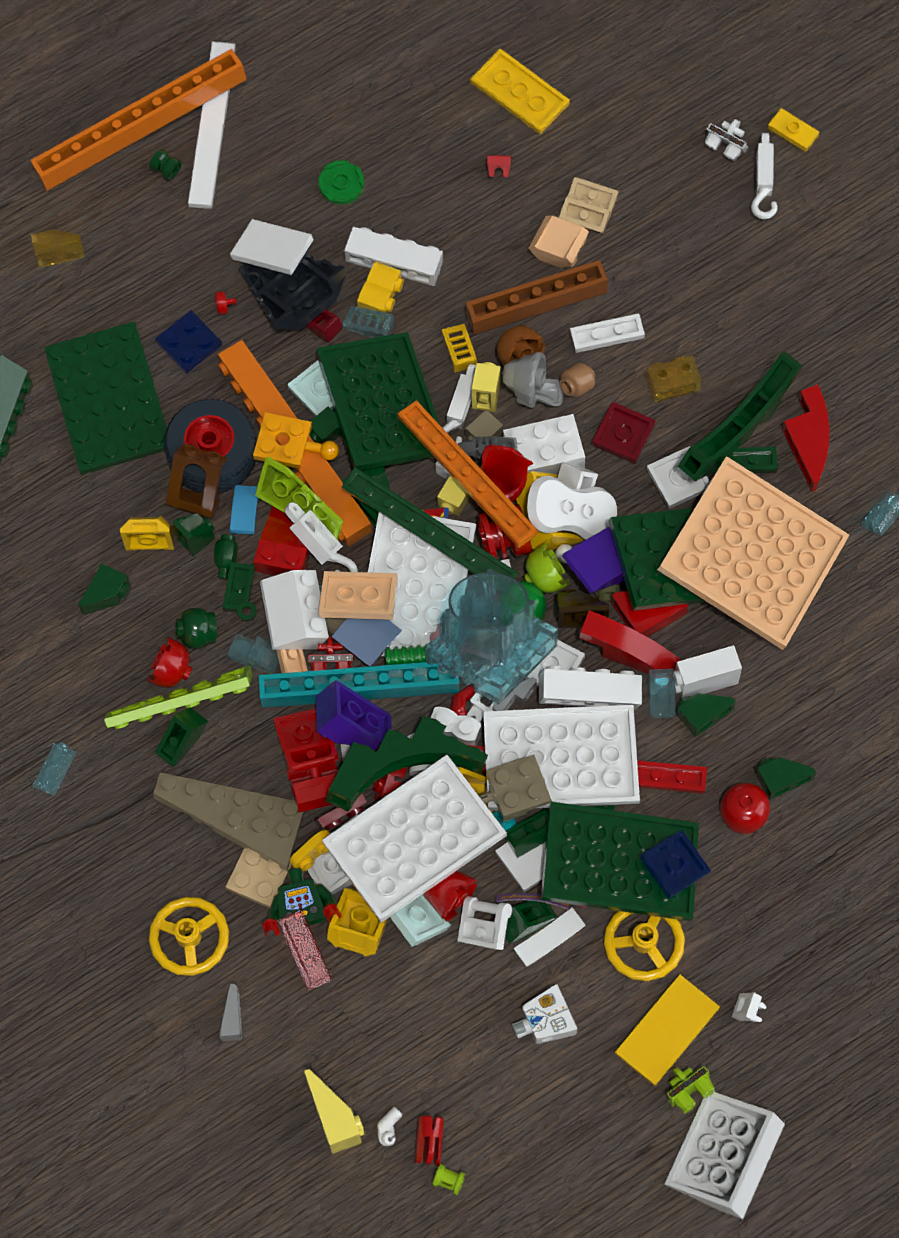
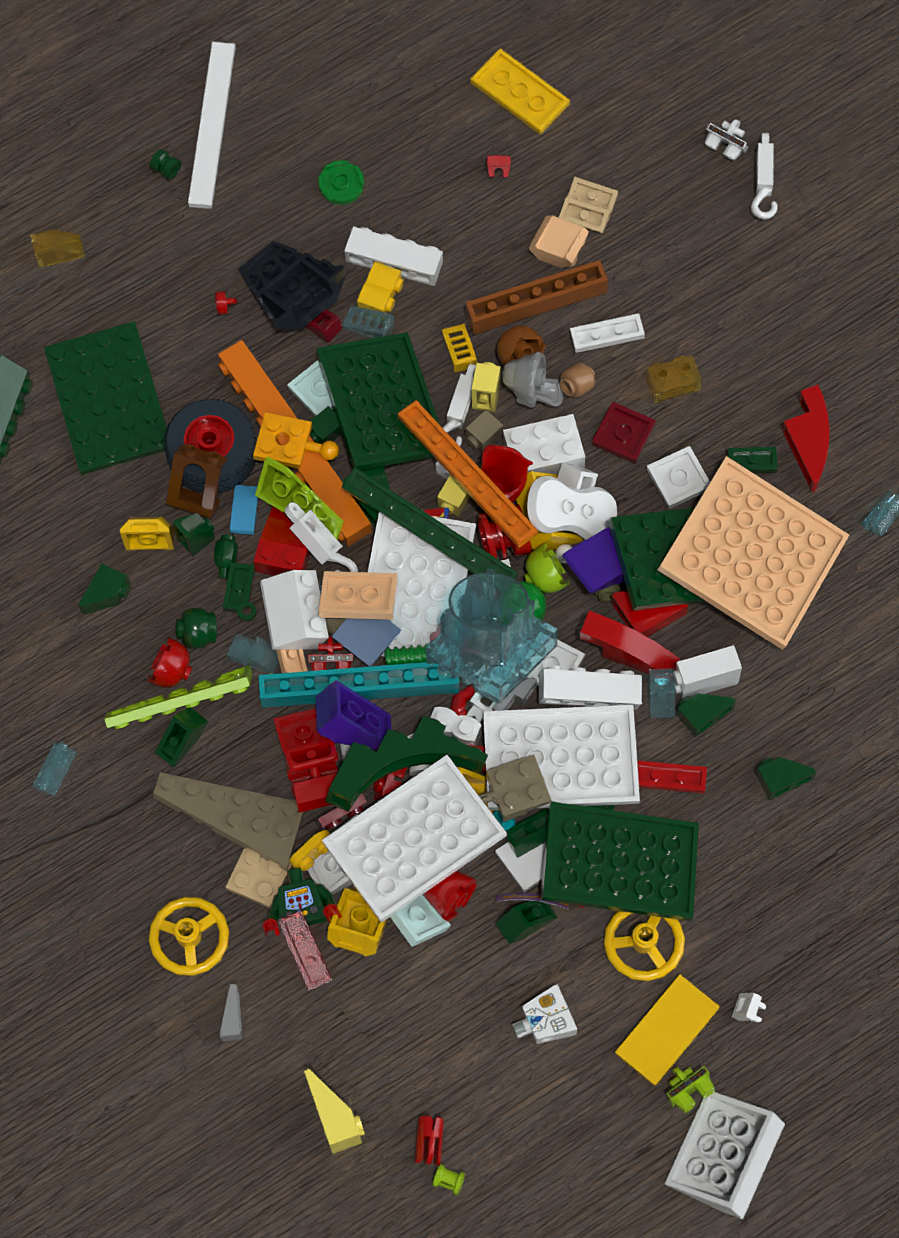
orange brick [30,48,247,191] -> none
clear blue plate [155,310,222,374] -> none
white tile [230,219,313,275] -> none
white arm [377,1107,403,1146] -> none
dark grey hinge [458,436,518,459] -> none
white plate [458,896,512,950] -> none
white sticker [514,908,586,966] -> none
dark brown slope [557,589,609,629] -> none
clear blue plate [640,830,711,899] -> none
dark green arch [677,351,803,482] -> none
red cylinder [720,783,770,834] -> none
yellow plate [768,108,819,152] -> none

